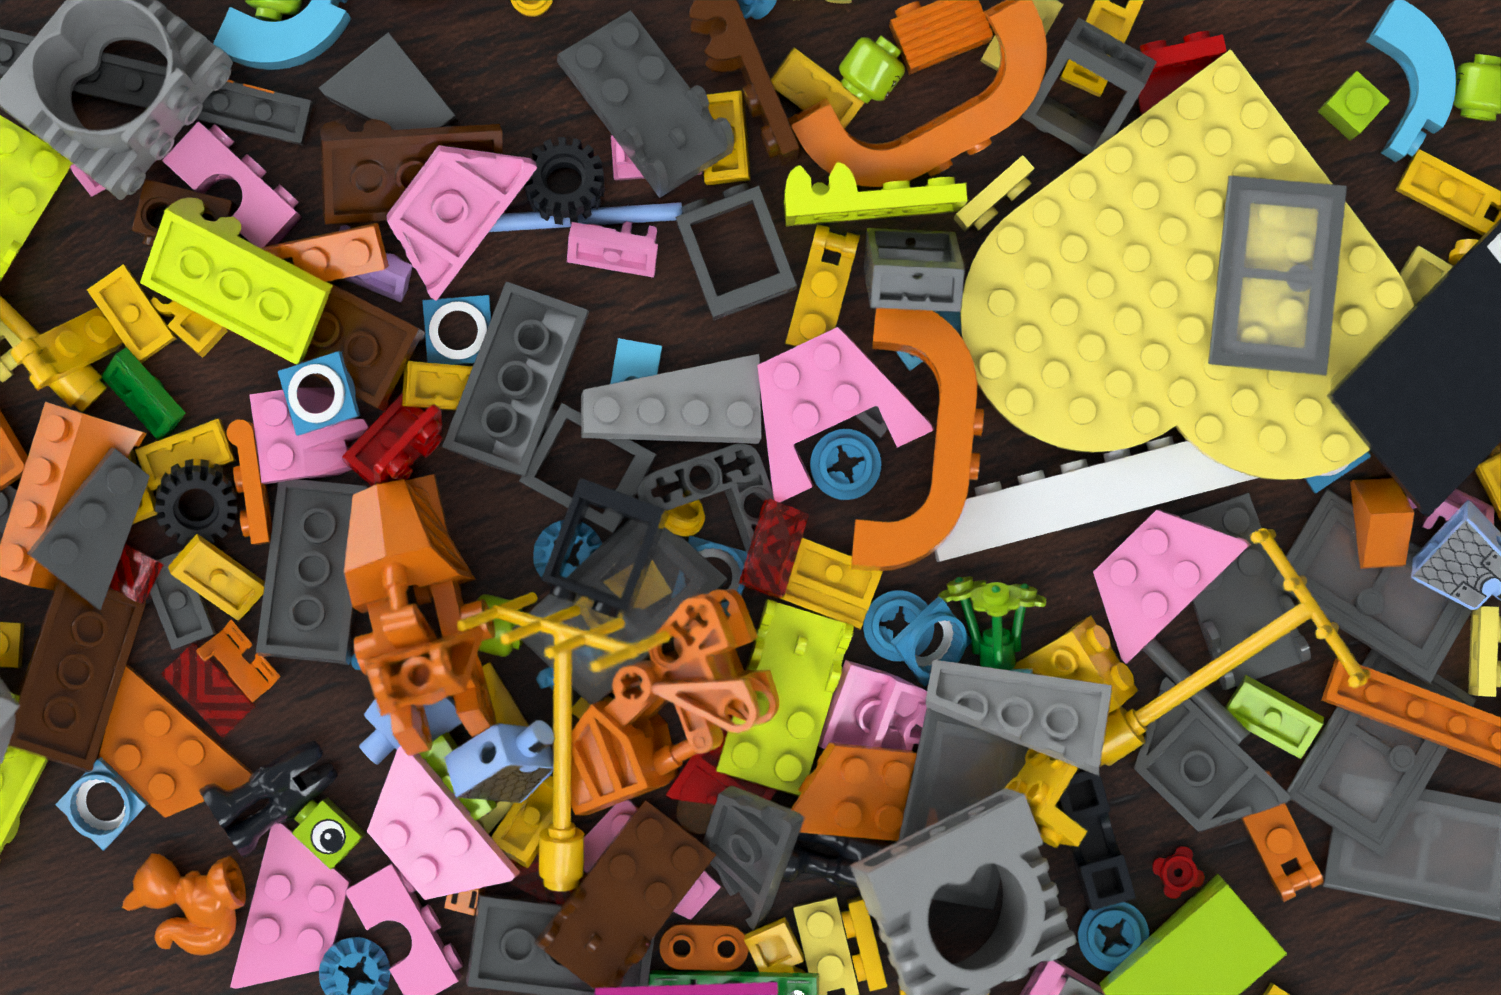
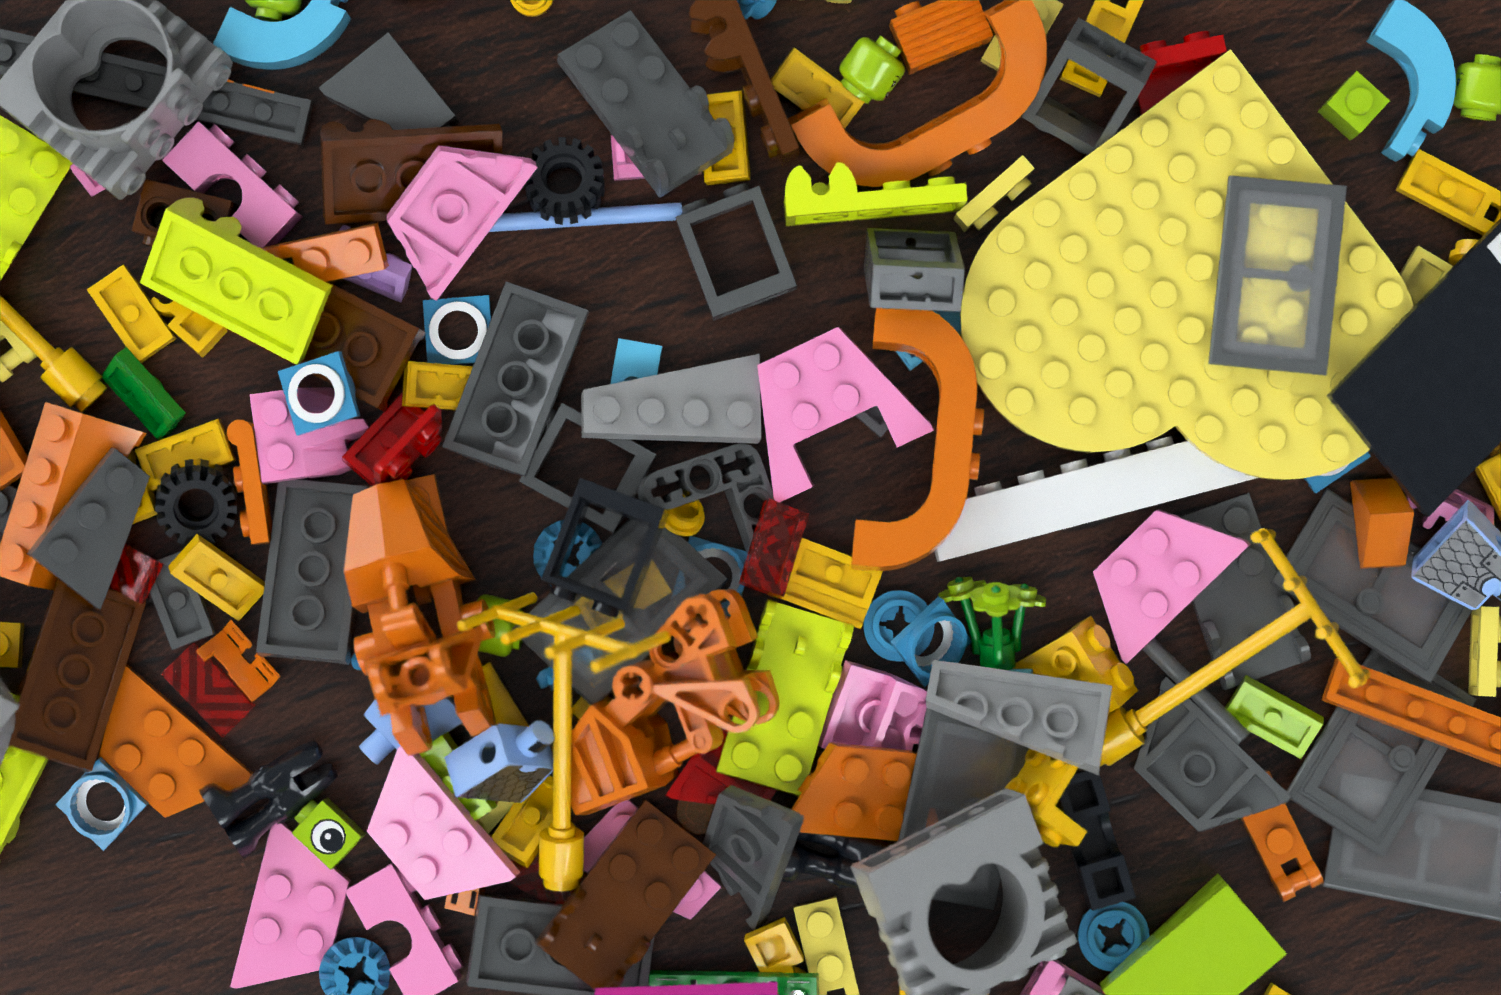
yellow plate [9,307,123,390] -> none
orange animal [122,853,246,956] -> none
bright pink plate [567,222,658,278] -> none
orange plate [660,923,749,971] -> none
yellow plate [785,224,860,347] -> none
dark azure gear [810,429,881,500] -> none
yellow plate [841,896,887,991] -> none
red plate [1152,846,1204,899] -> none

